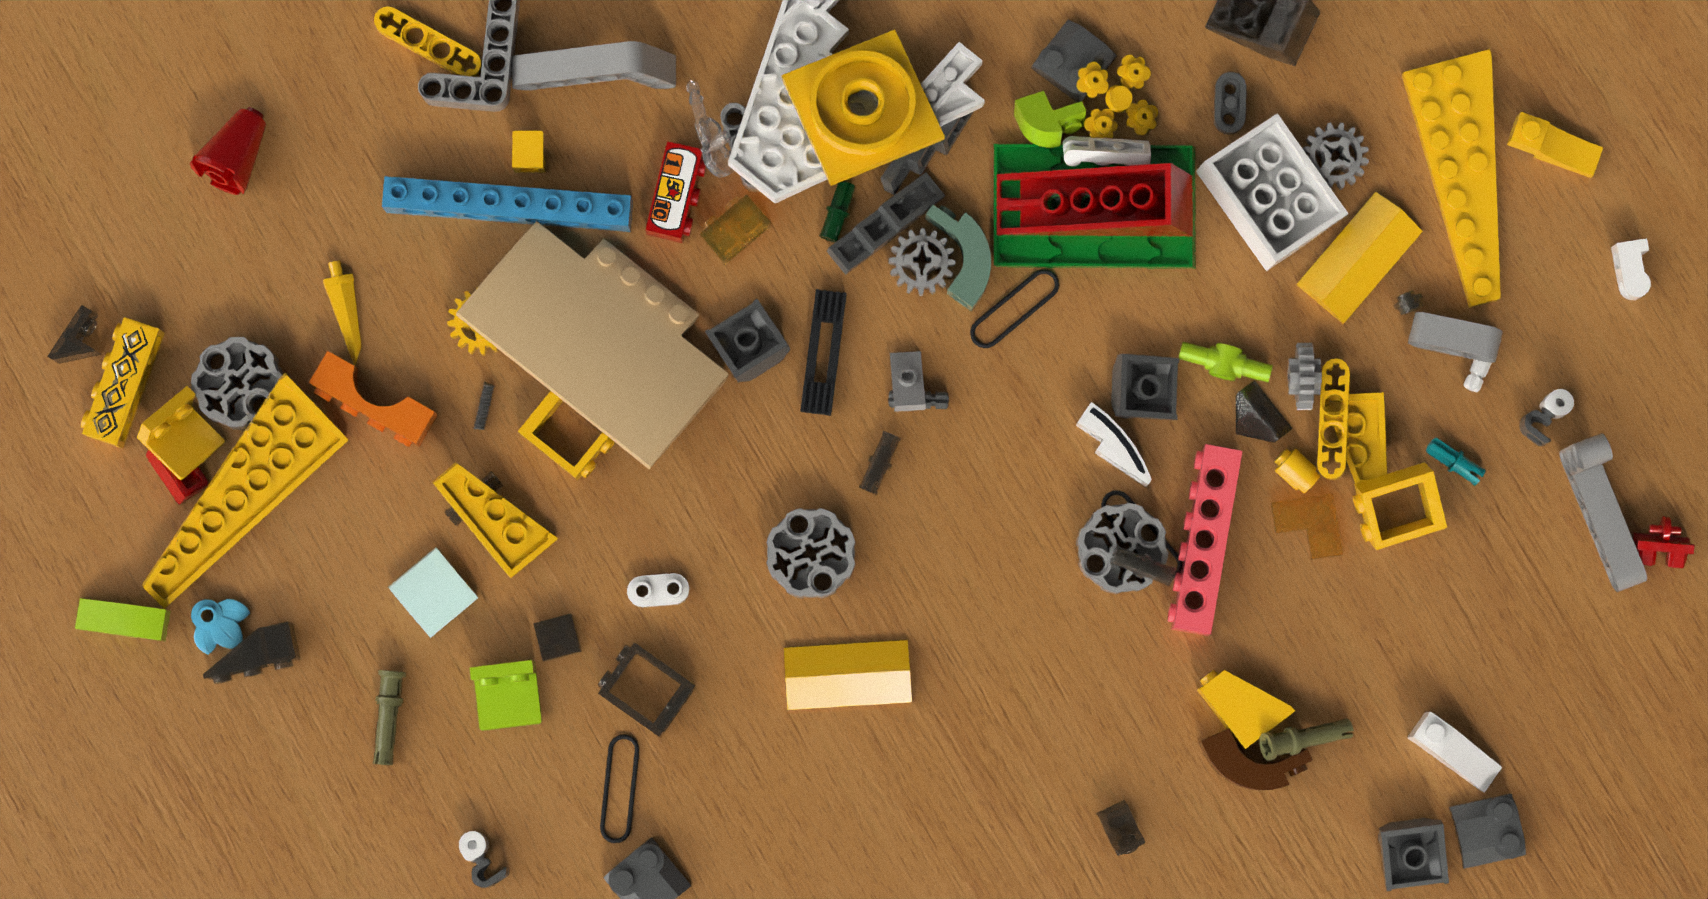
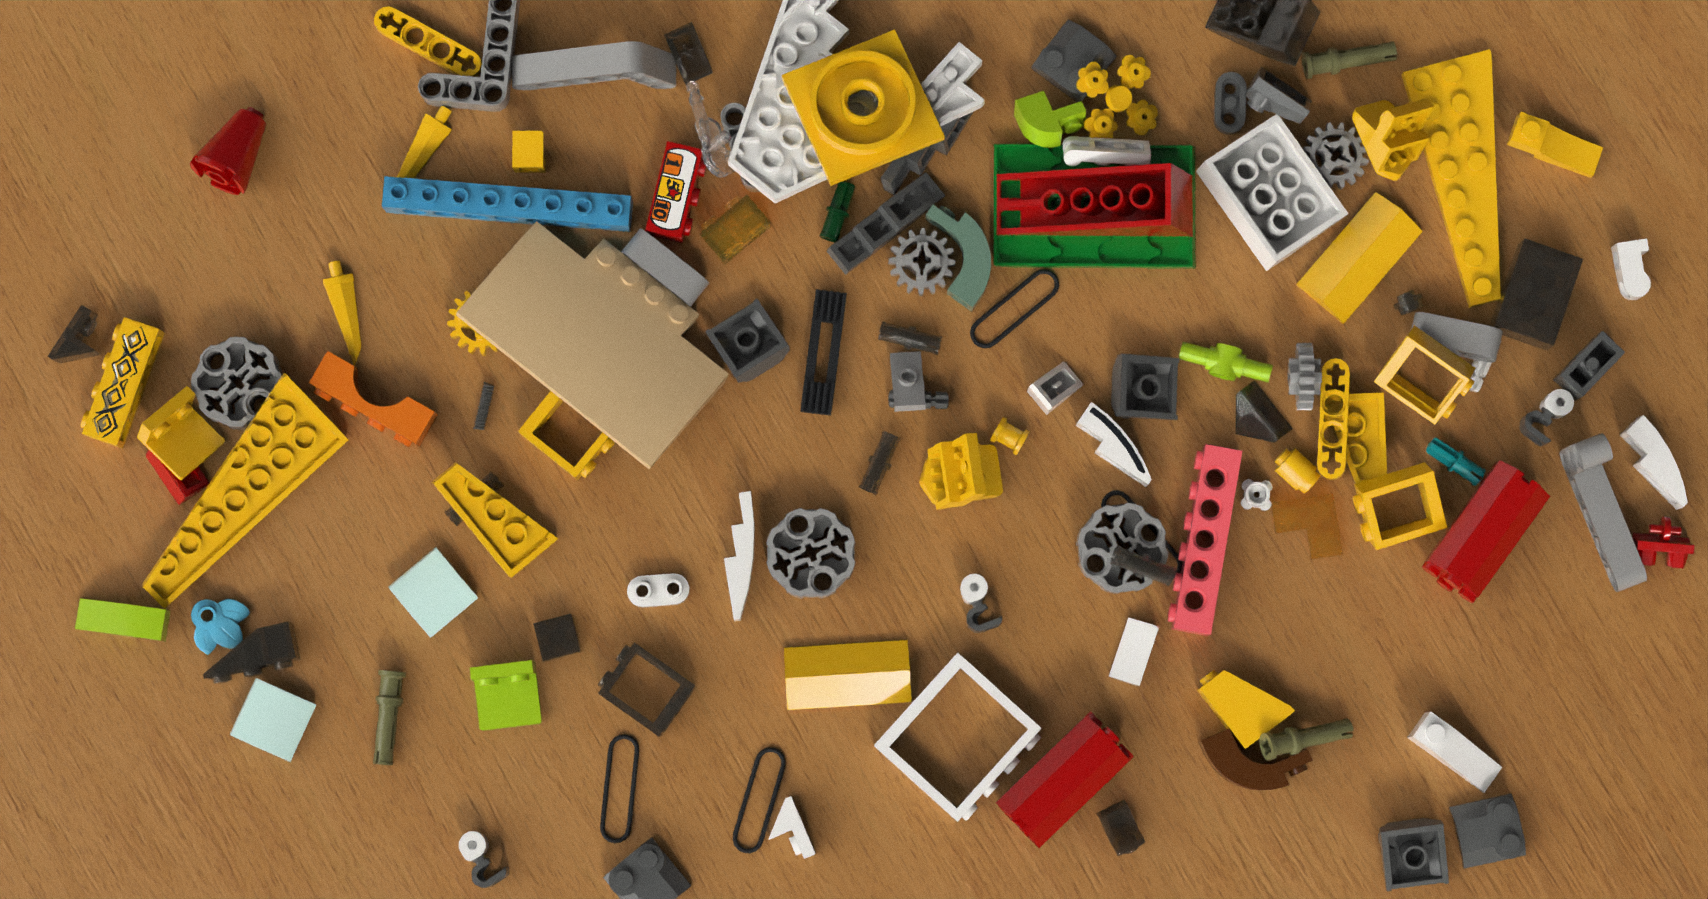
none -> light aqua slope [229,678,316,762]
none -> yellow bar [397,105,452,178]
none -> light grey beam [621,228,709,307]
none -> clear smoke slope [664,22,713,85]
none -> white slope [724,491,755,622]
none -> black piece [732,747,786,854]
none -> white slope [769,796,816,859]
none -> white window [874,653,1041,822]
none -> clear smoke pin [878,321,943,355]
none -> yellow piece [919,433,1003,510]
none -> leg [960,574,1003,633]
none -> yellow bush [990,417,1030,456]
none -> red brick [995,711,1134,848]
none -> white slope [1027,361,1084,415]
none -> white slope [1109,617,1159,686]
none -> white plate [1241,479,1273,511]
none -> dark grey slope [1245,67,1312,124]
none -> olive pin [1302,41,1397,79]
none -> yellow piece [1352,98,1435,181]
none -> yellow window [1374,325,1476,425]
none -> red brick [1422,460,1550,604]
none -> clear smoke brick [1490,238,1583,351]
none -> dark grey brick [1553,331,1625,401]
none -> white slope [1620,415,1688,510]

